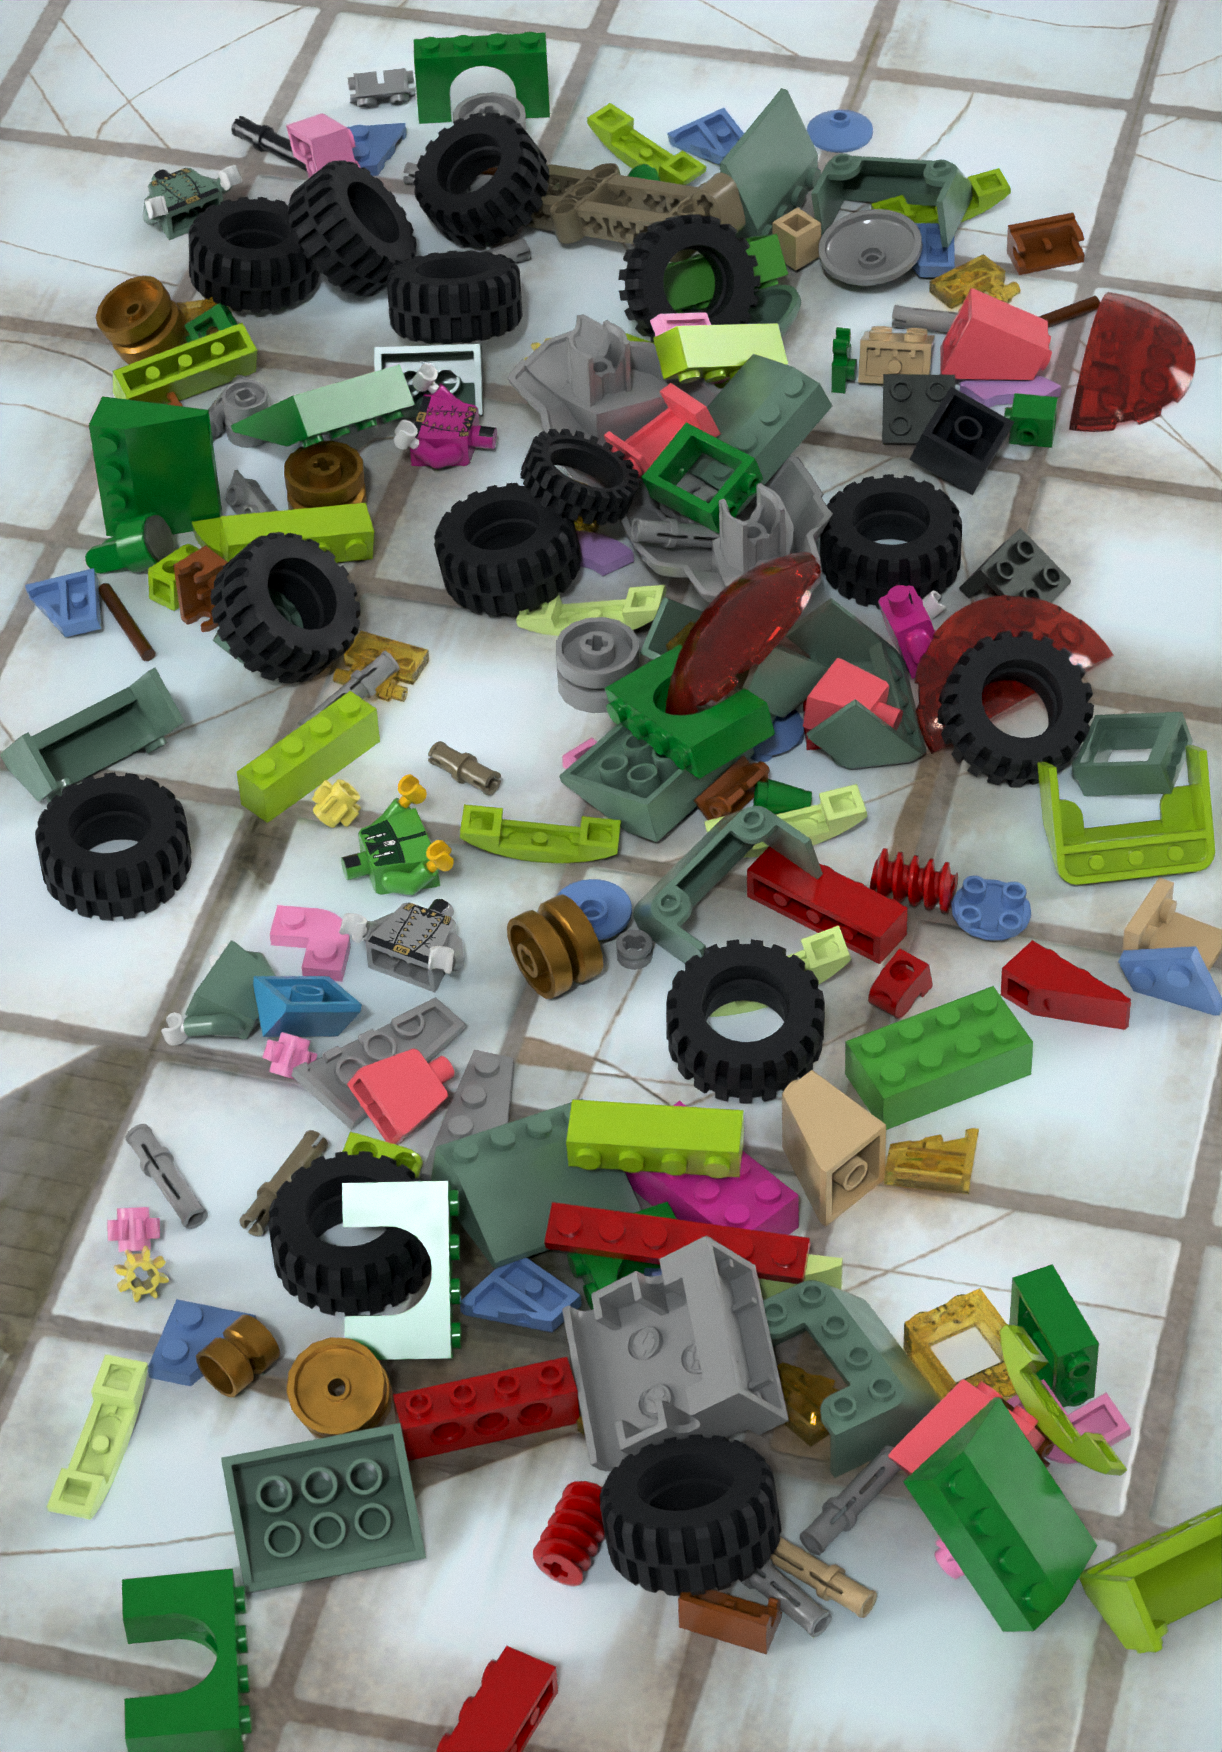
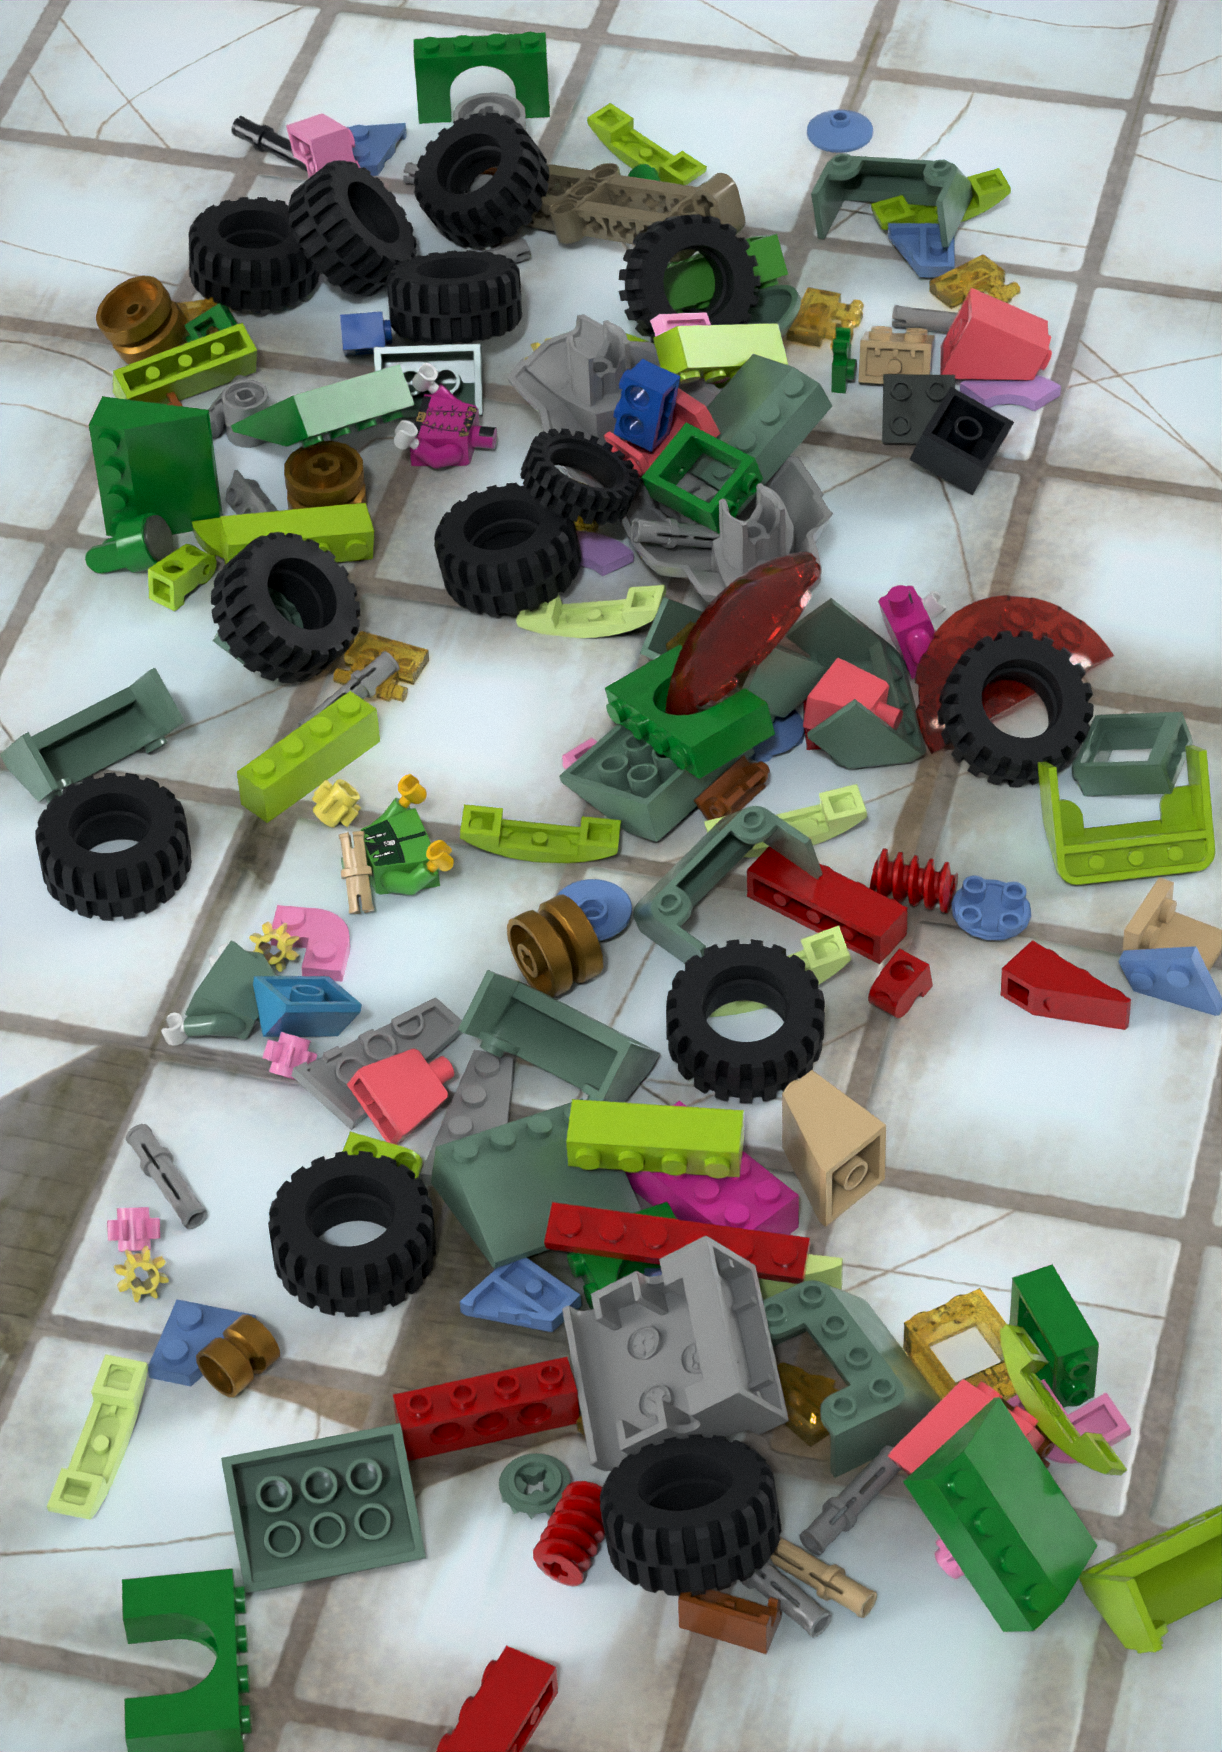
medium blue wing [25,568,101,637] -> none
reddish brown bar [99,583,155,661] -> none
sand green torso [143,165,243,240] -> none
dark orange hinge [173,545,228,632] -> none
dark tan pin [239,1130,328,1236] -> none
pearl gold wheel [286,1337,393,1439] -> none
light grey torso [339,899,464,993] -> none
arch [342,1181,462,1360] -> none
light grey hinge [347,68,416,107] -> none
dark tan pin [428,741,501,795] -> none
light grey wheel [555,617,639,713] -> none
light grey bush [616,929,653,970] -> none
medium blue wing [667,107,744,165] -> none
sand green slope [720,88,821,239] -> none
green cone [753,778,812,815] -> none
tan brick [772,207,821,270] -> none
light grey dish [818,209,922,286] -> none
black tyre [820,474,962,609] -> none
bright green brick [845,986,1033,1130] -> none
clear yellow wing [884,1128,979,1194] -> none
pearl dark grey bracket [959,528,1071,625] -> none
green brick [1004,393,1058,448] -> none
dark orange hinge [1007,212,1085,275] -> none
reddish brown bar [1038,296,1101,328] -> none
clear red brick [1069,292,1196,432] -> none
none -> light yellow gear [249,921,299,972]
none -> tan pin [339,831,374,914]
none -> blue brick [340,311,393,356]
none -> sand green windscreen [458,970,660,1103]
none -> sand green gear [499,1453,571,1520]
none -> blue brick [613,359,681,452]
none -> clear yellow plate [786,287,864,350]

